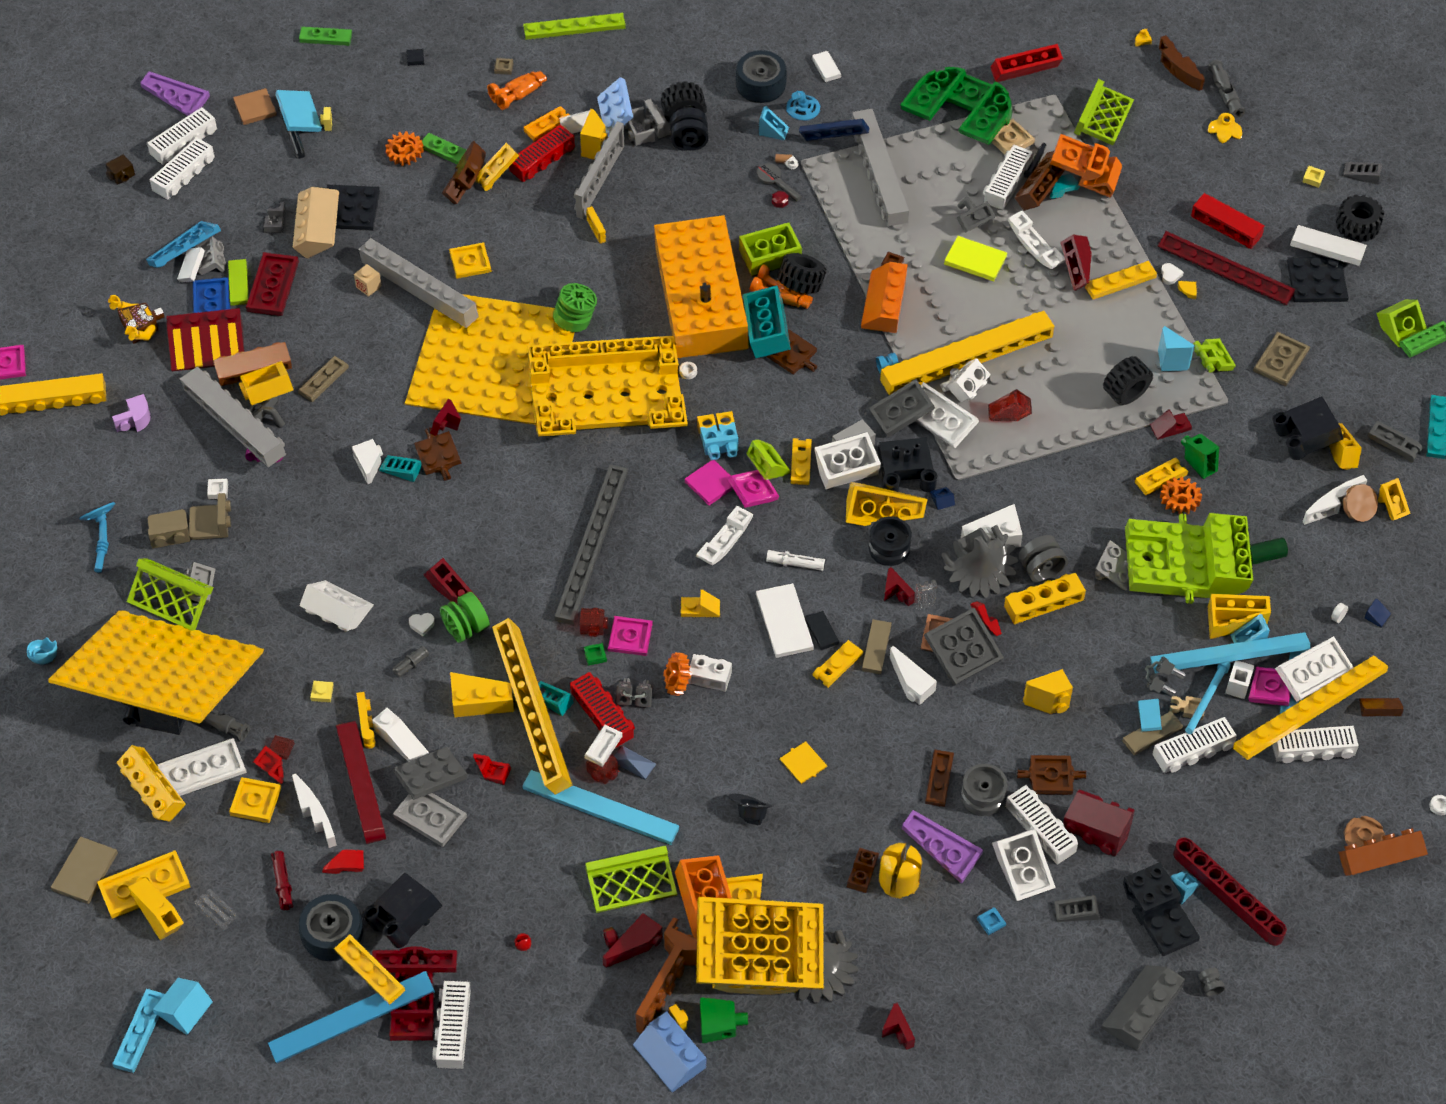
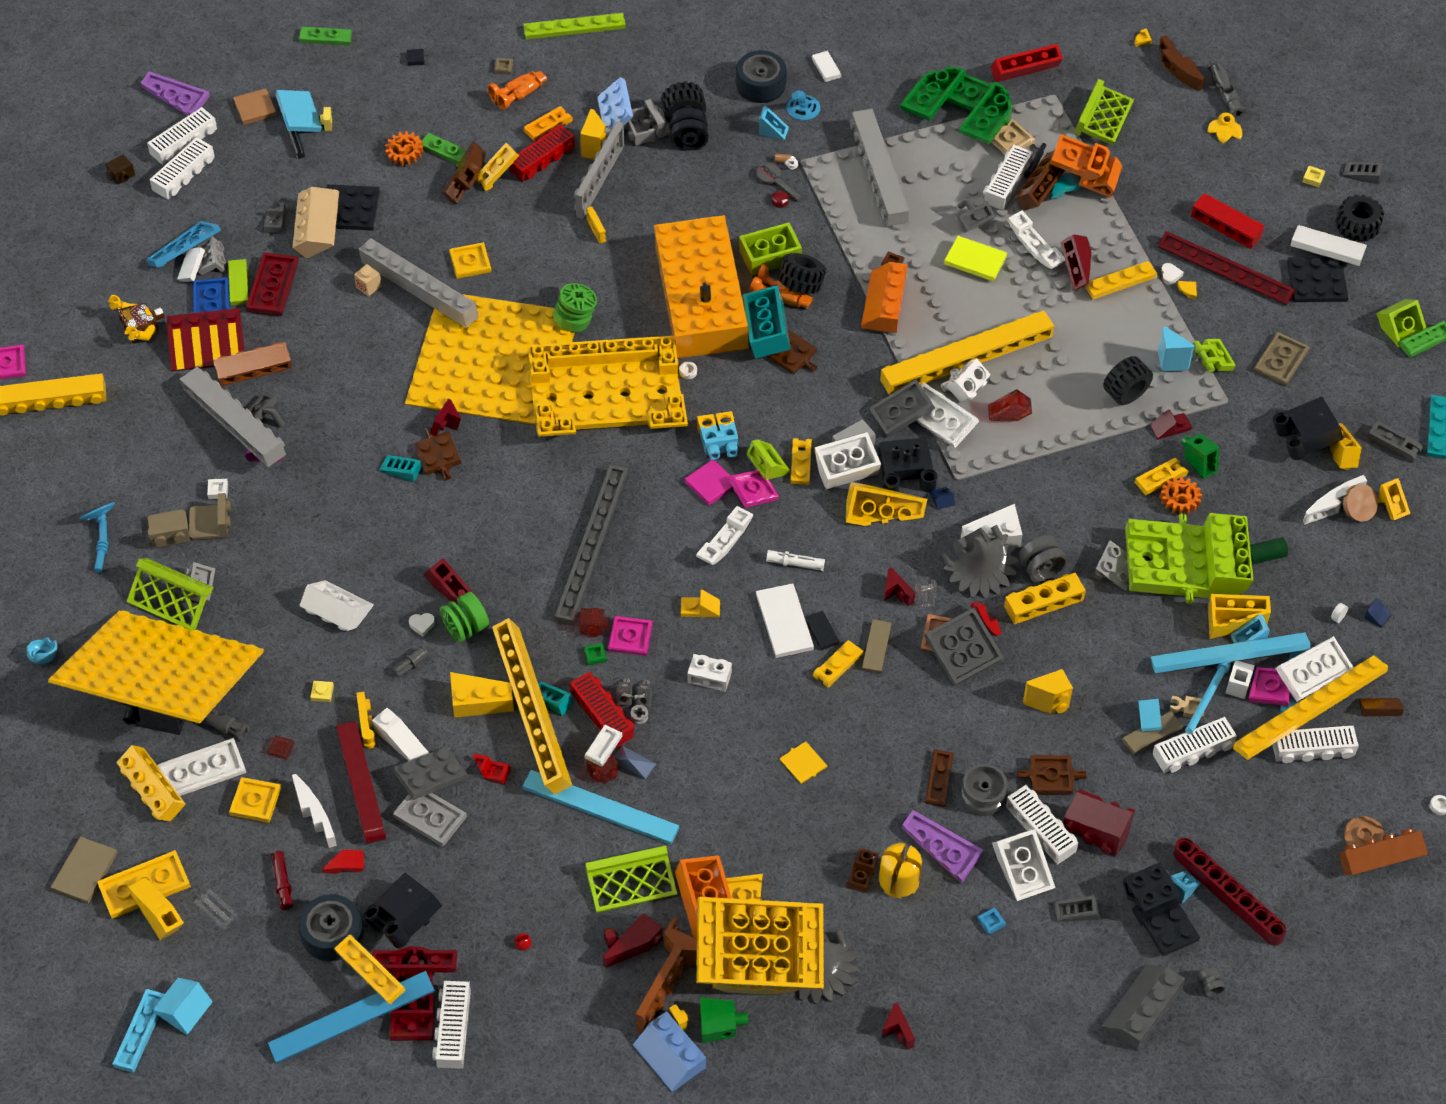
lavender brick [112,394,150,432] -> none
yellow window [239,361,294,405] -> none
red slope [253,746,284,784] -> none
dark tan tile [298,356,349,402] -> none
white slope [352,439,383,484] -> none
white tile [559,110,590,134] -> none
orange gear [663,652,691,696] -> none
black piece [728,794,772,825] -> none
dark blue tile [799,118,869,141] -> none
black wheel [869,516,912,566] -> none
dark azure wheel [876,353,899,374] -> none
white slope [889,646,937,705] -> none
dark grey piece [1145,656,1185,696] -> none
none -> light grey bush [630,705,648,724]

